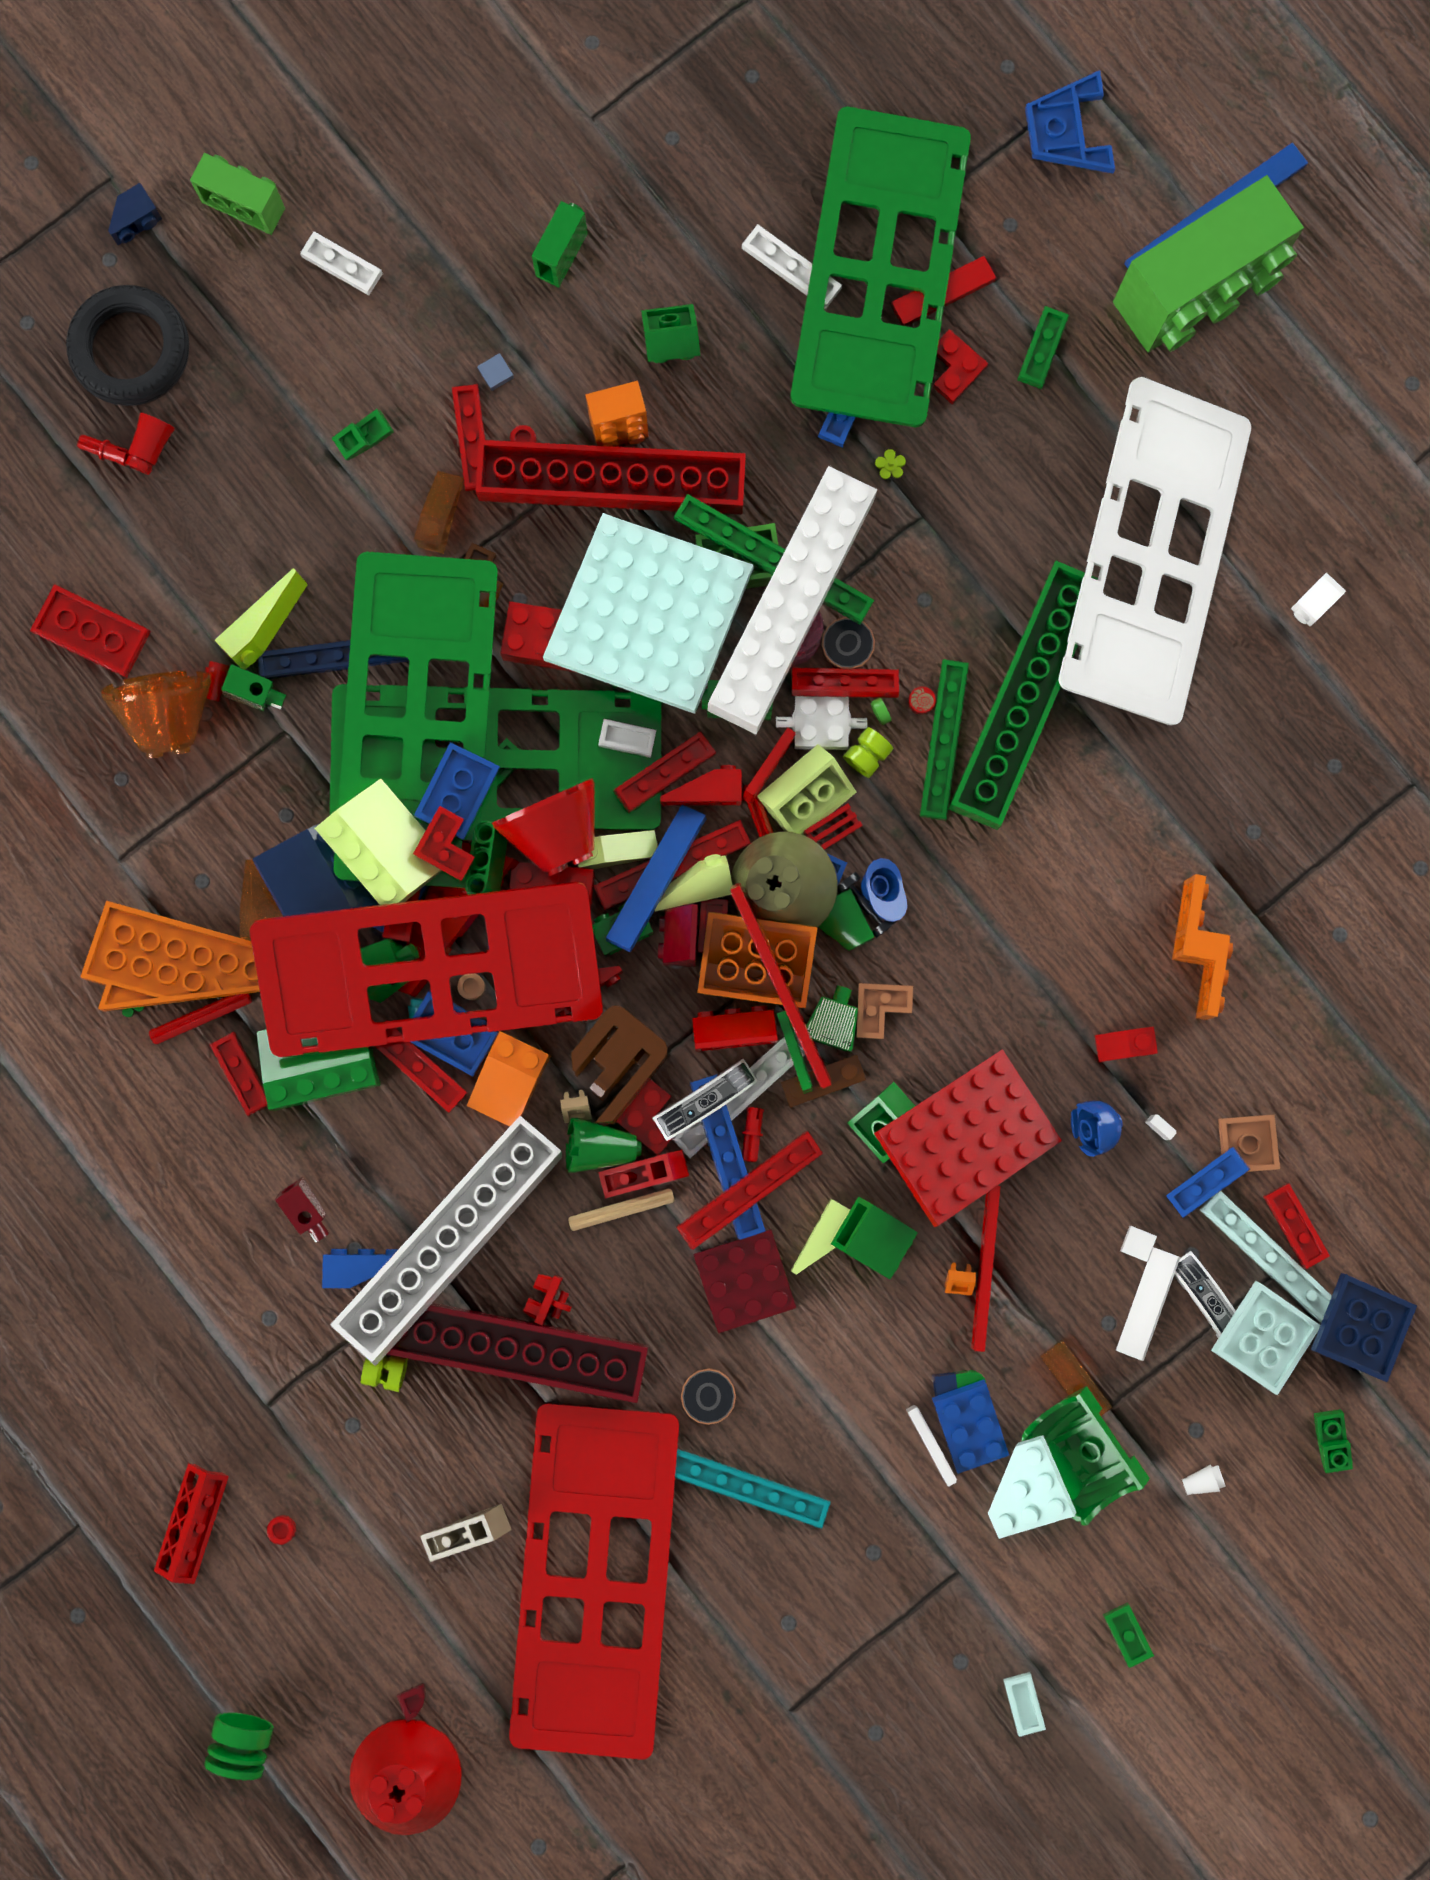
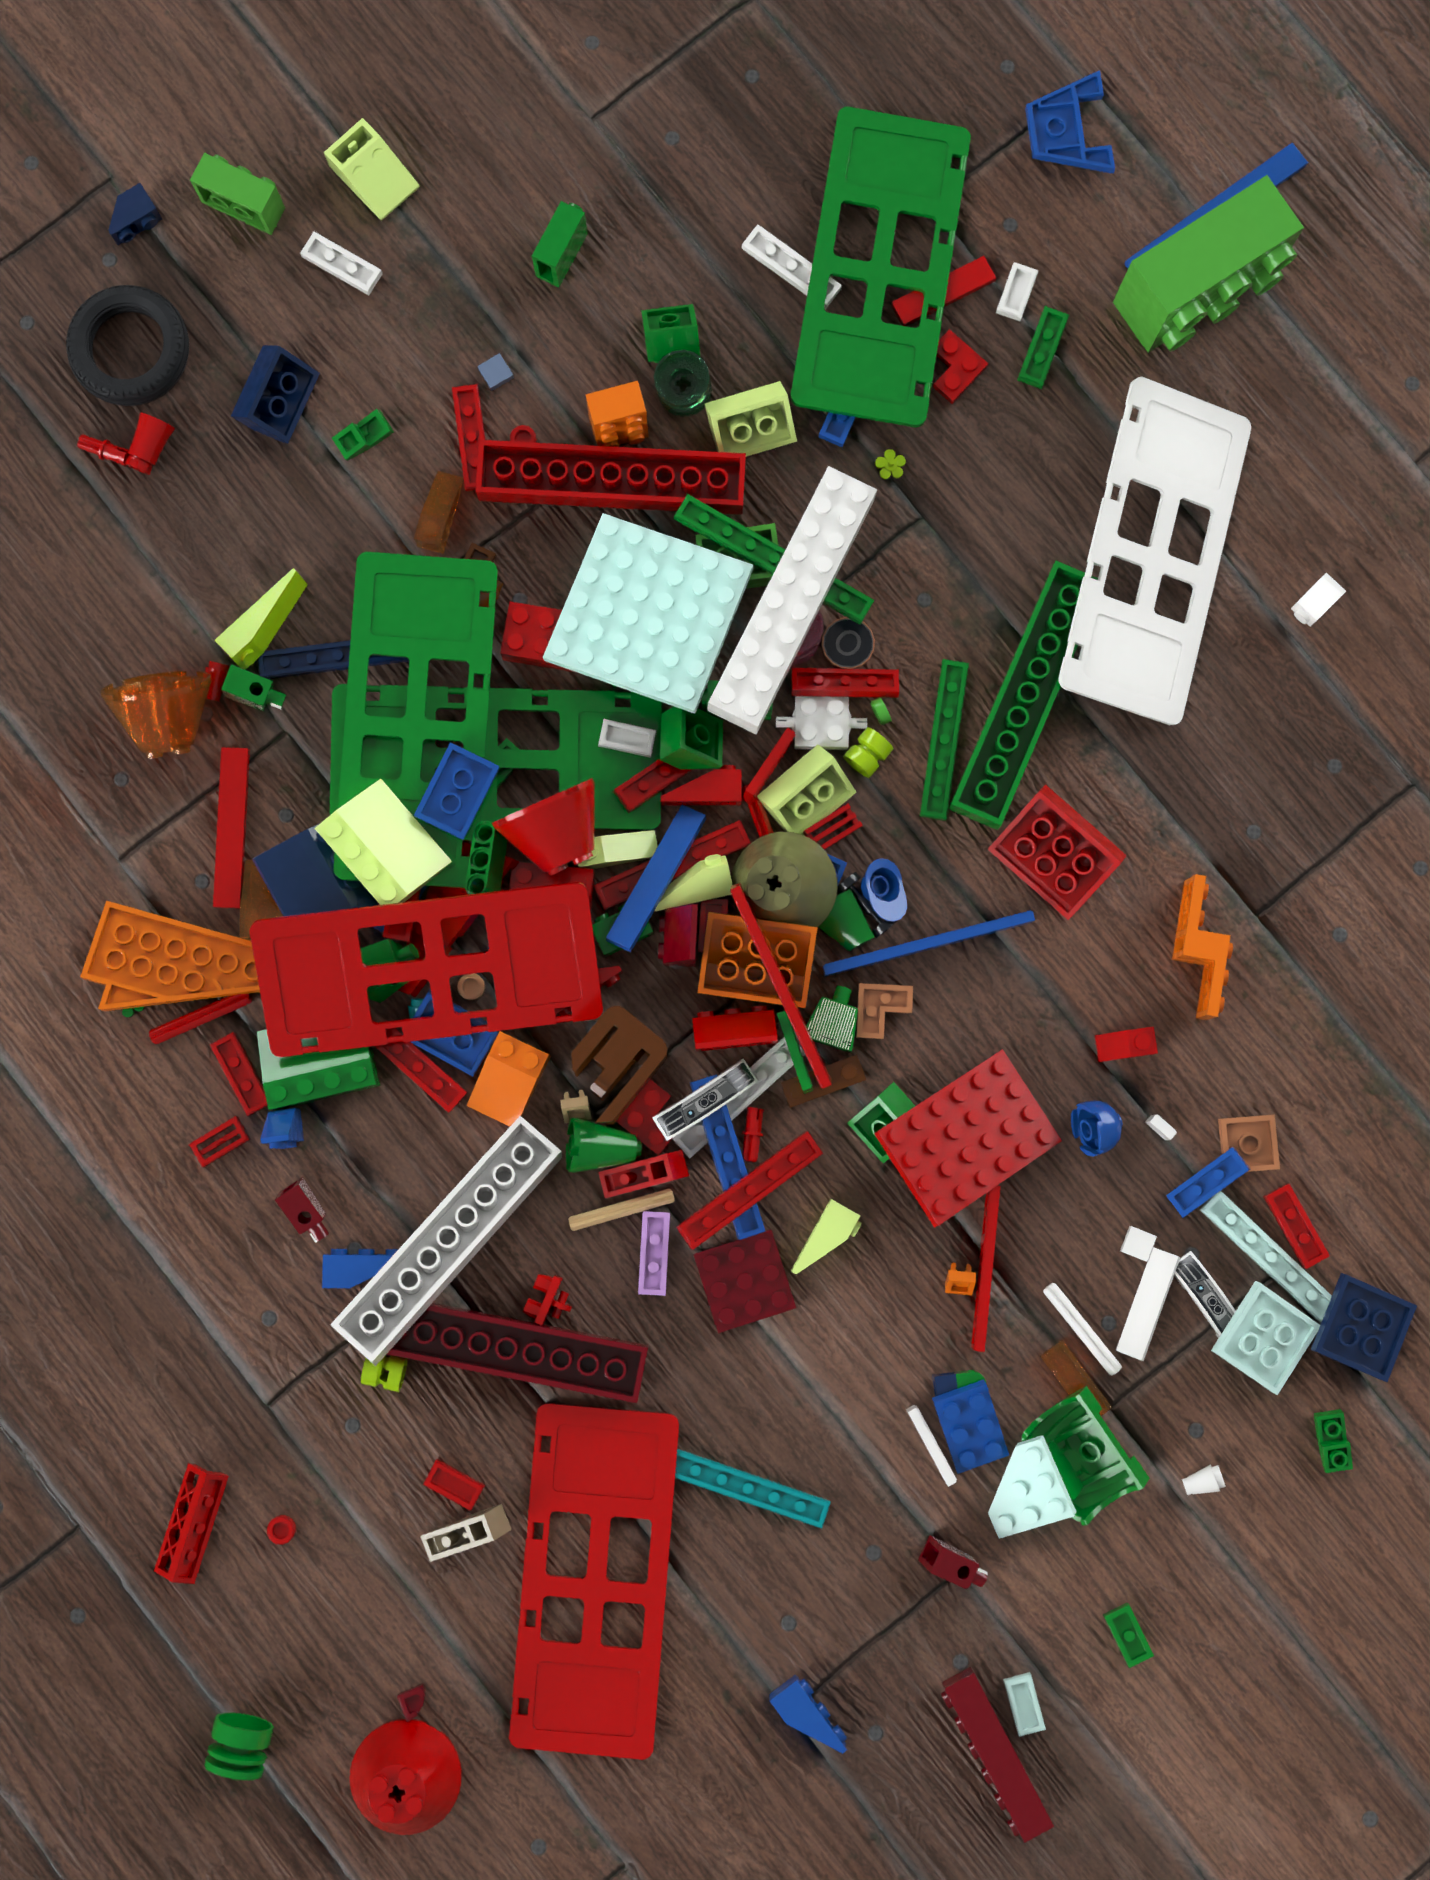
red tile [30,584,151,678] -> none
red plate [413,806,475,881] -> none
black tile [681,1368,736,1425] -> none
green brick [831,1196,918,1280] -> none
red tile [908,686,936,715] -> none
none -> red tile [189,1116,251,1168]
none -> red tile [213,747,250,909]
none -> dark blue slope [231,345,320,444]
none -> blue slope [260,1108,304,1149]
none -> yellowish green slope [324,118,420,221]
none -> red tile [423,1459,485,1511]
none -> lavender plate [638,1211,670,1296]
none -> clear green wheel [654,350,712,417]
none -> green slope [660,706,723,769]
none -> yellowish green slope [704,381,797,457]
none -> blue slope [769,1674,847,1754]
none -> blue tile [822,910,1035,977]
none -> dark red torso [918,1535,988,1589]
none -> dark red brick [941,1667,1054,1843]
none -> red slope [988,784,1127,920]
none -> white tile [996,262,1039,321]
none -> white axle [1043,1283,1122,1375]

